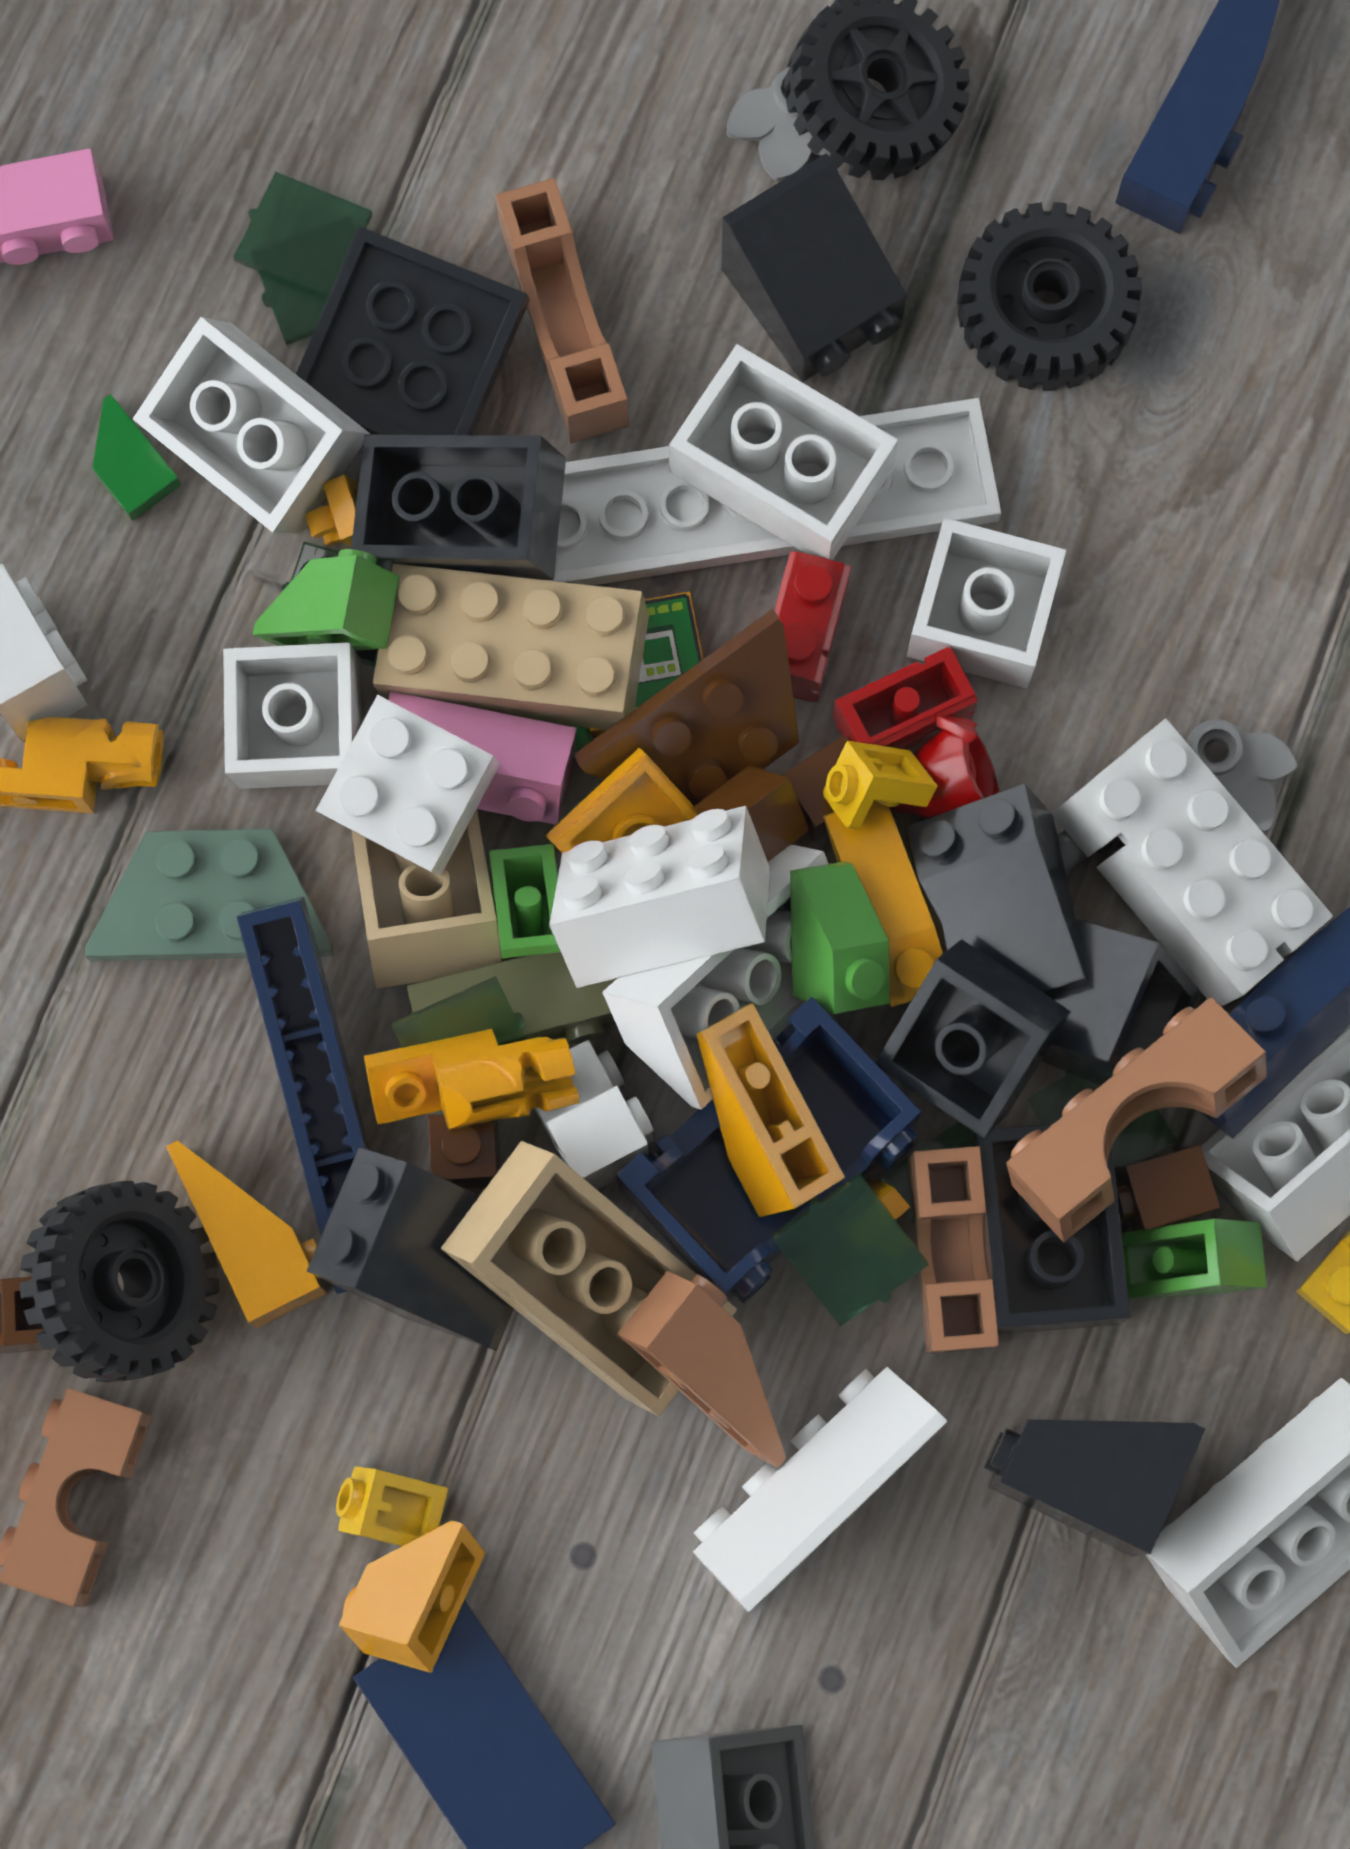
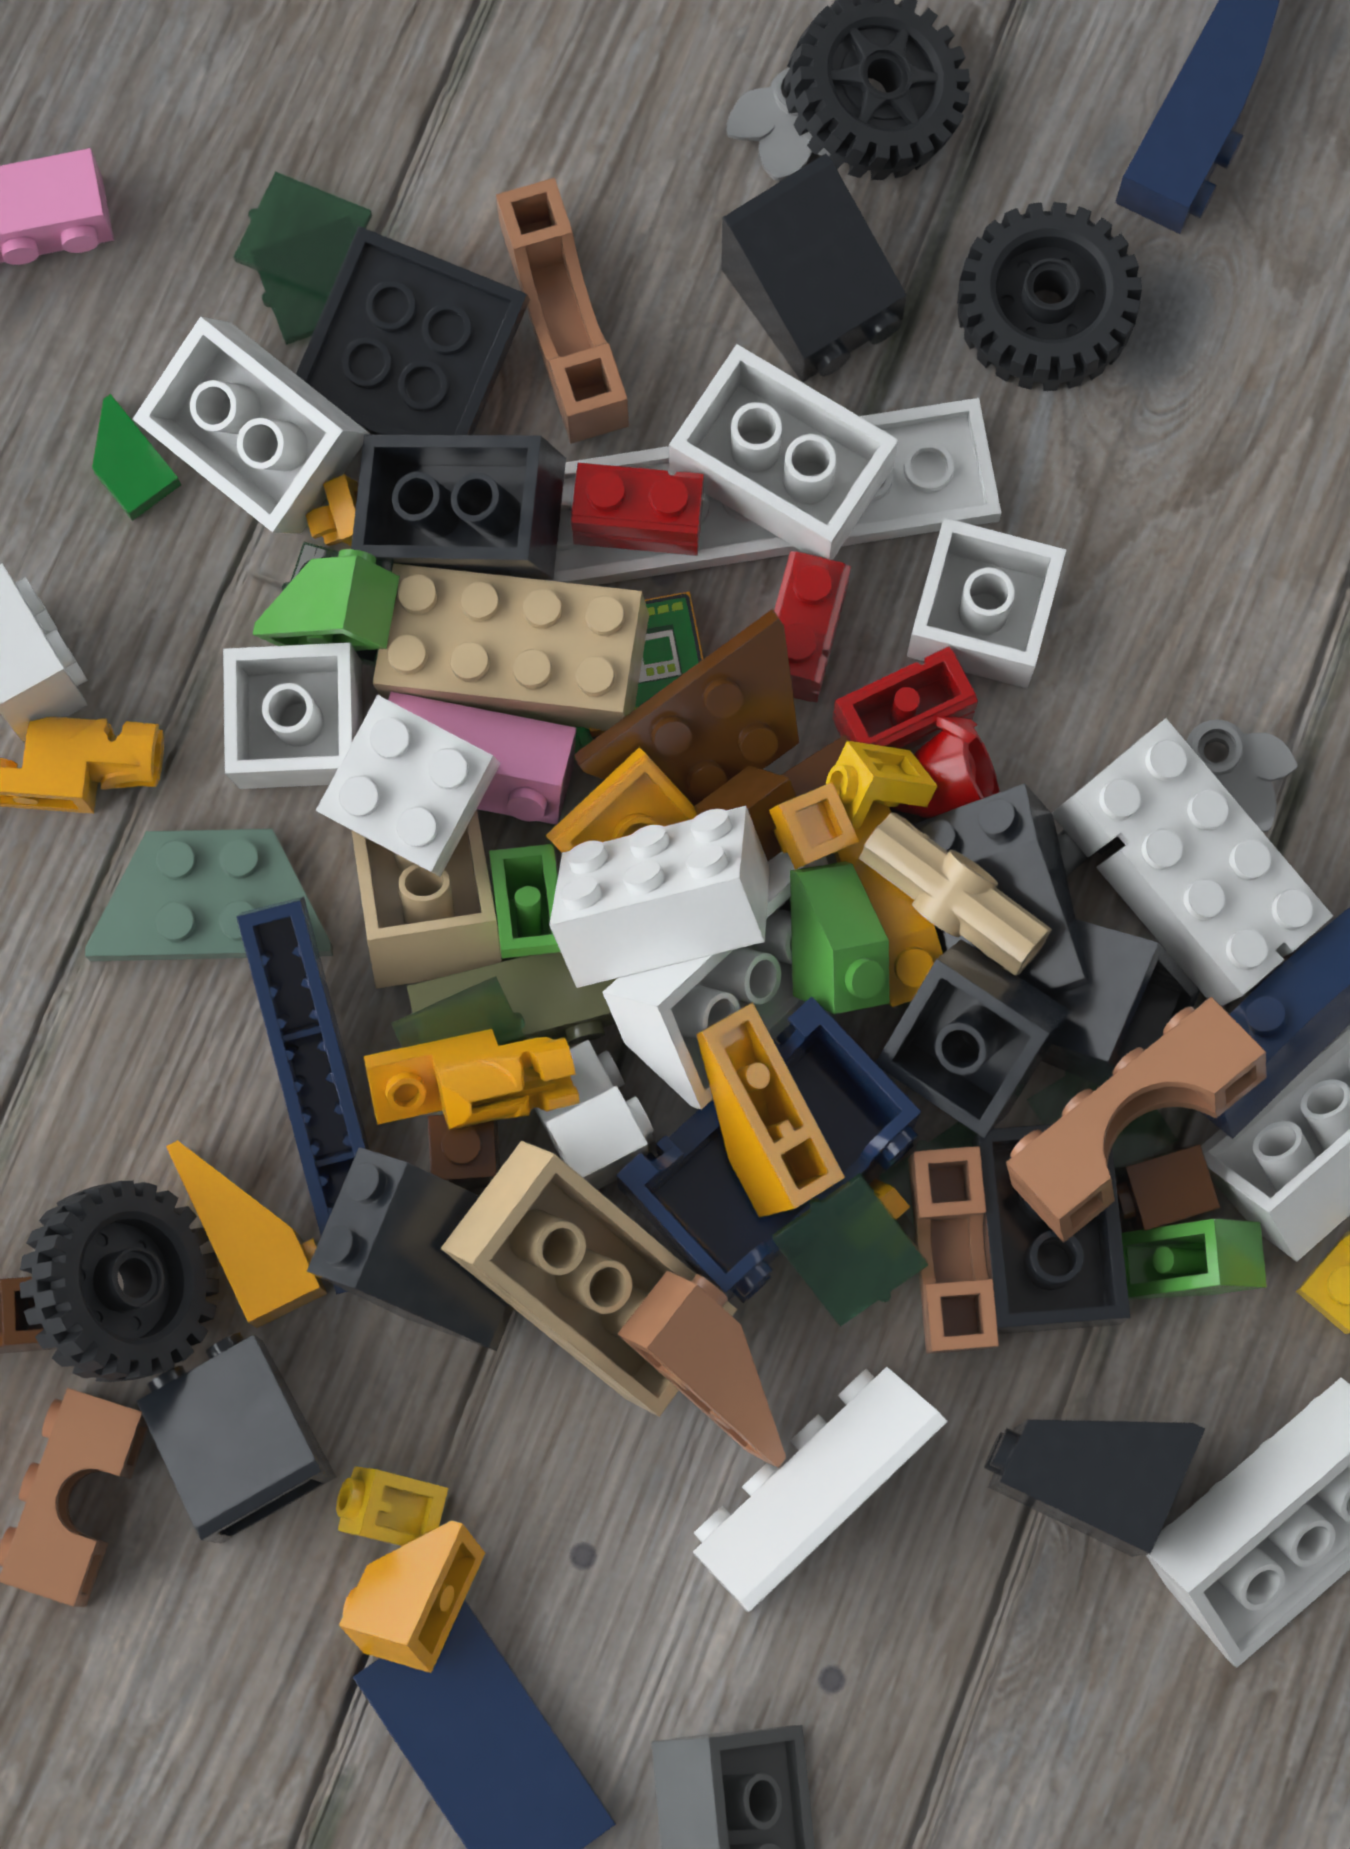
none -> slope [137,1332,336,1544]
none -> red brick [571,462,704,556]
none -> light orange tile [769,782,859,870]
none -> tan piece [859,813,1052,976]

